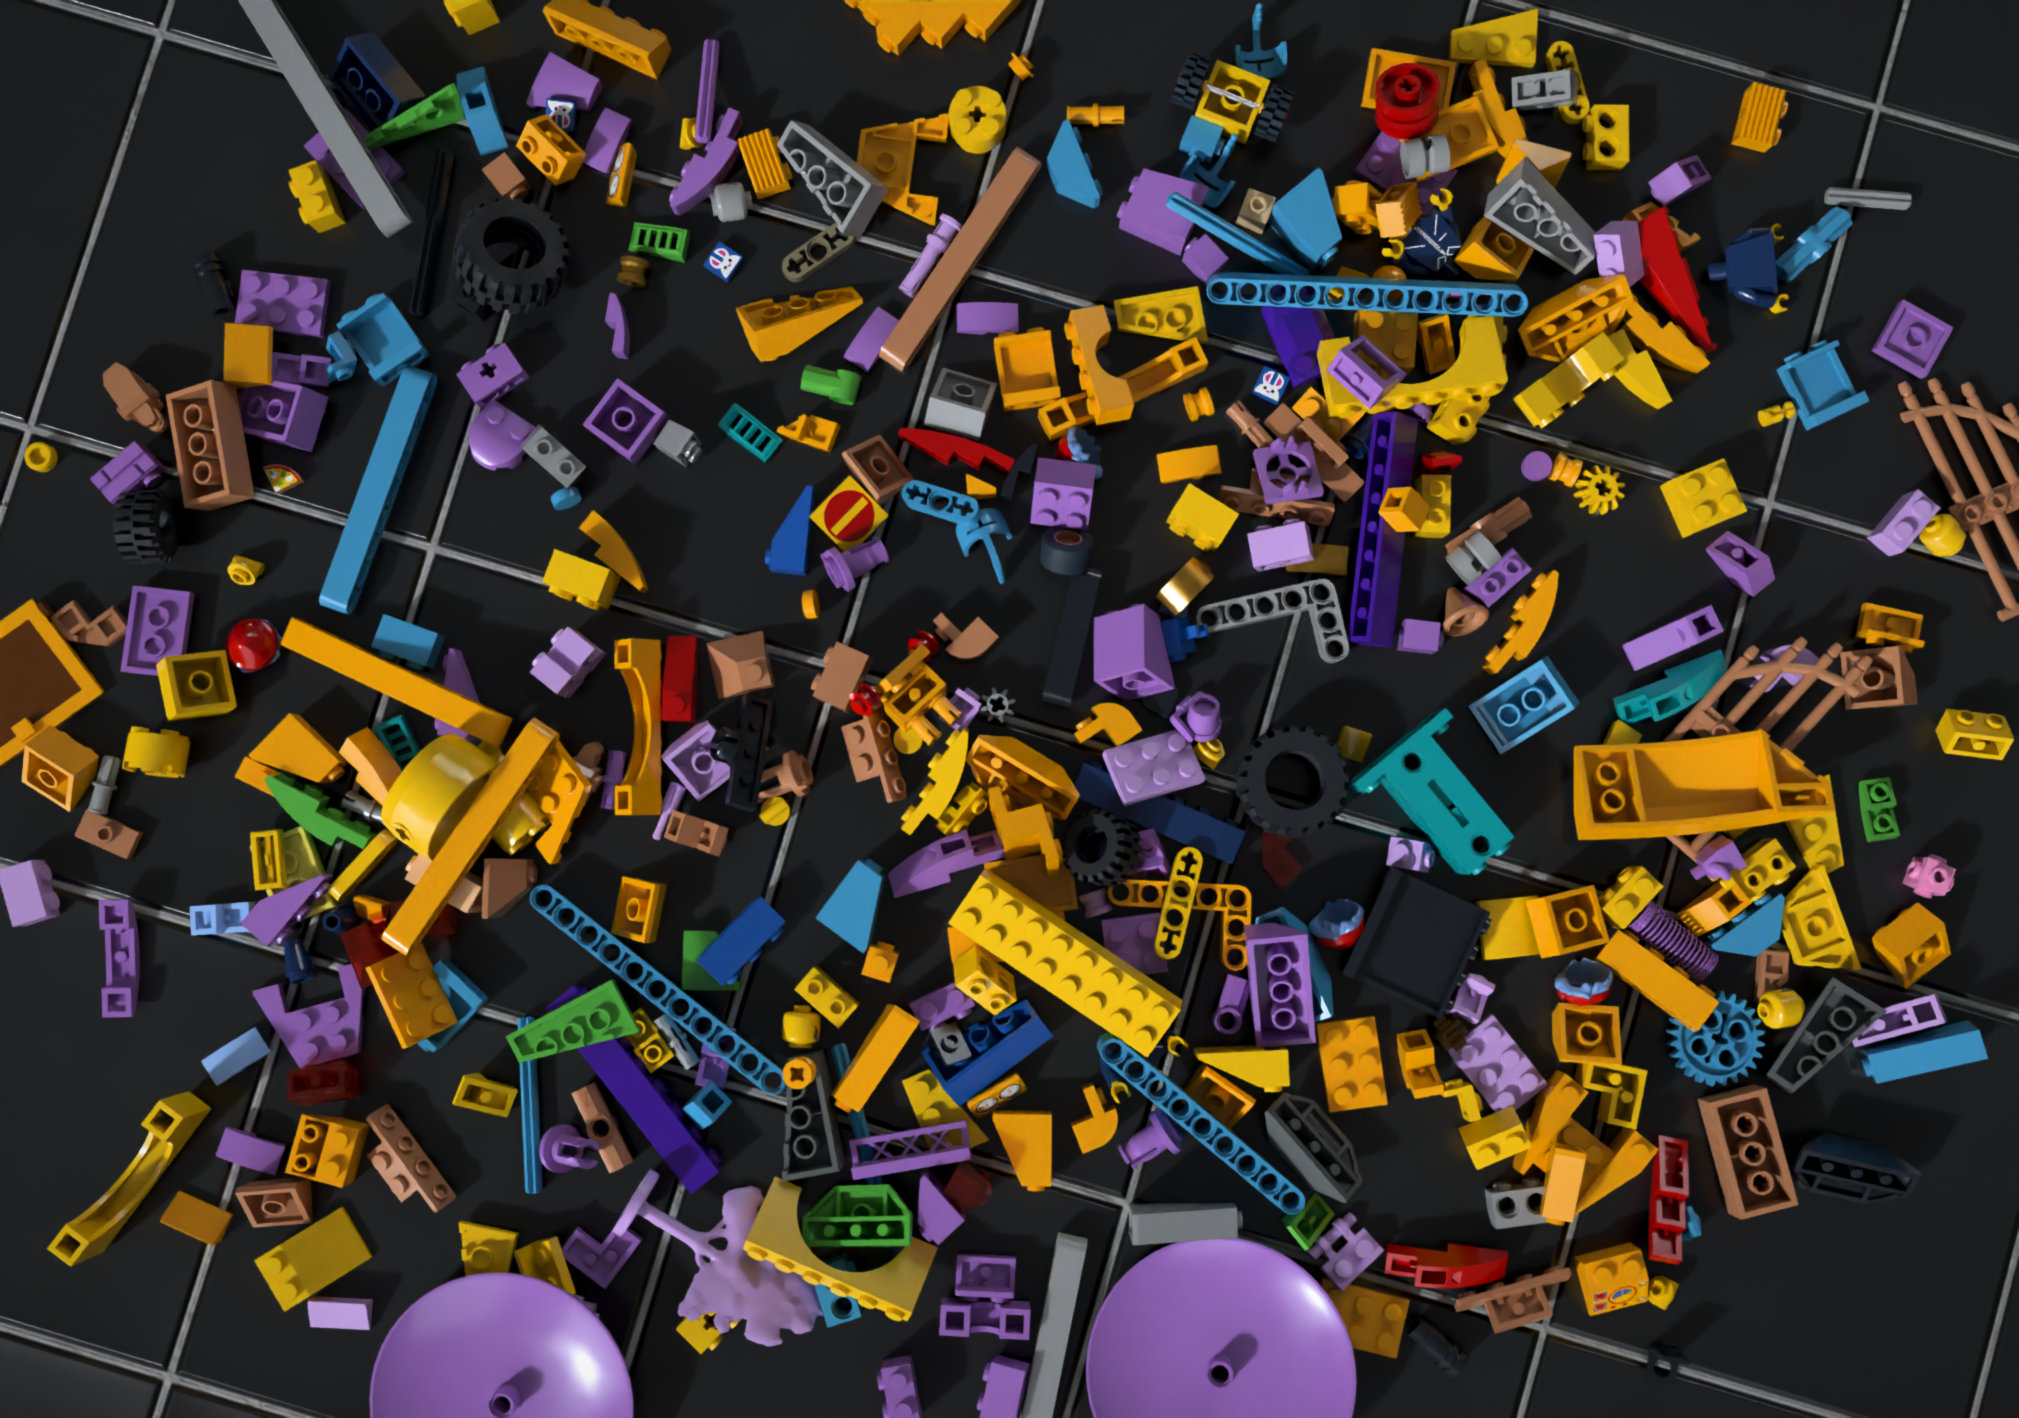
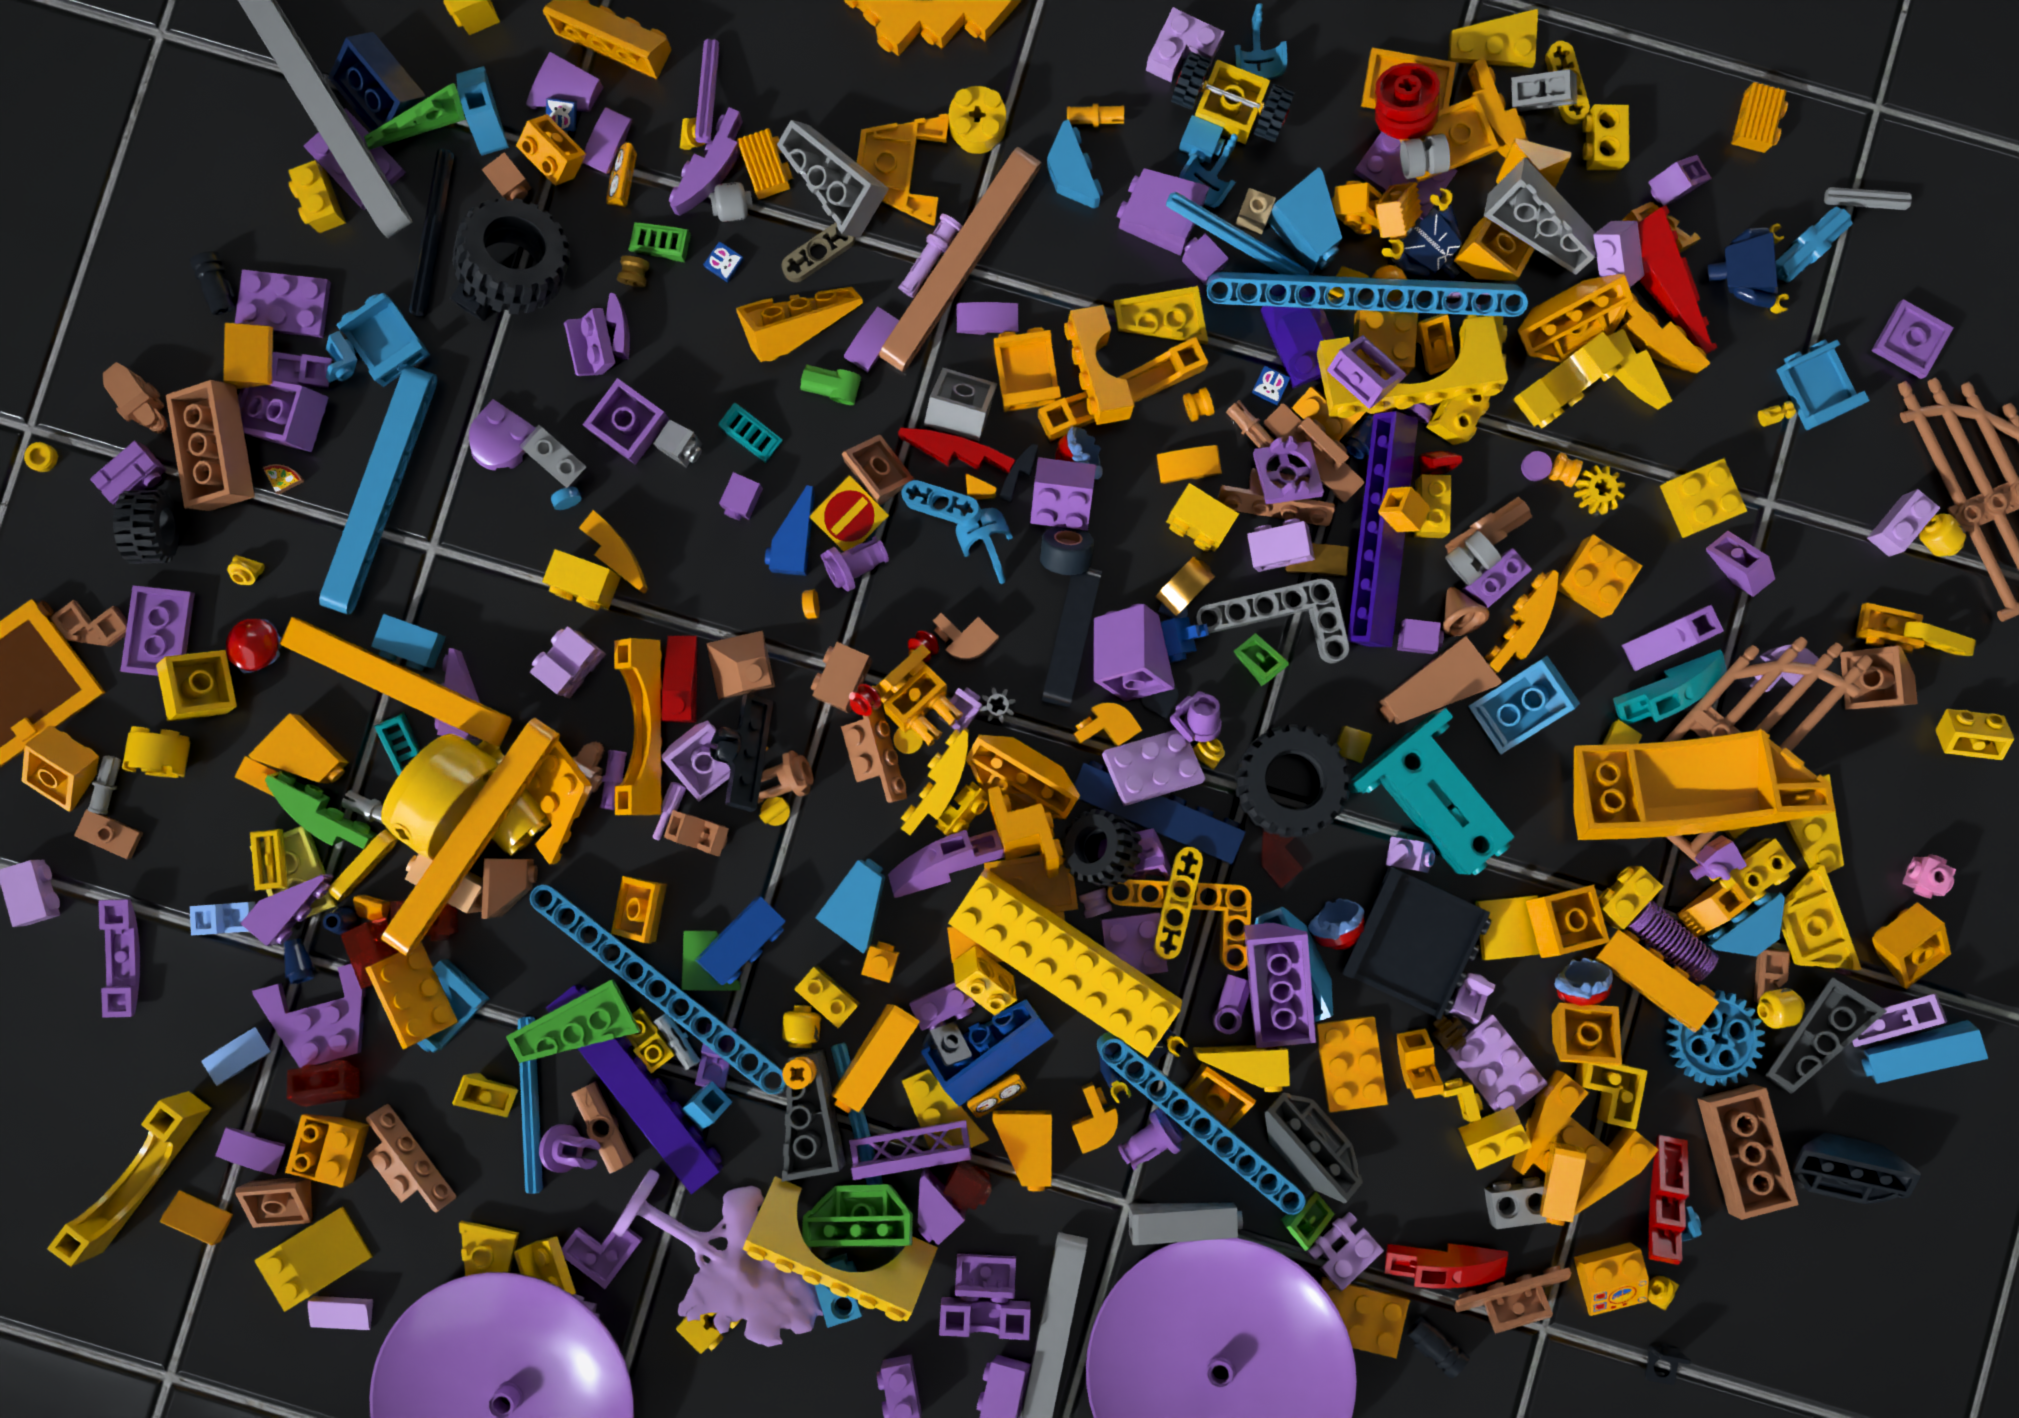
light orange slope [339,727,402,806] -> none
medium lavender brick [456,342,530,409] -> none
light orange slope [777,414,841,453] -> none
light orange plate [1008,52,1034,81] -> none
bright green slope [1859,777,1900,842] -> none
none -> medium lavender bracket [564,308,615,376]
none -> medium lavender brick [719,472,763,521]
none -> lavender brick [1146,7,1224,82]
none -> bright green slope [1234,633,1289,686]
none -> nougat slope [1378,636,1502,724]
none -> light orange brick [1557,534,1642,618]
none -> yellow beam [1903,621,1976,656]

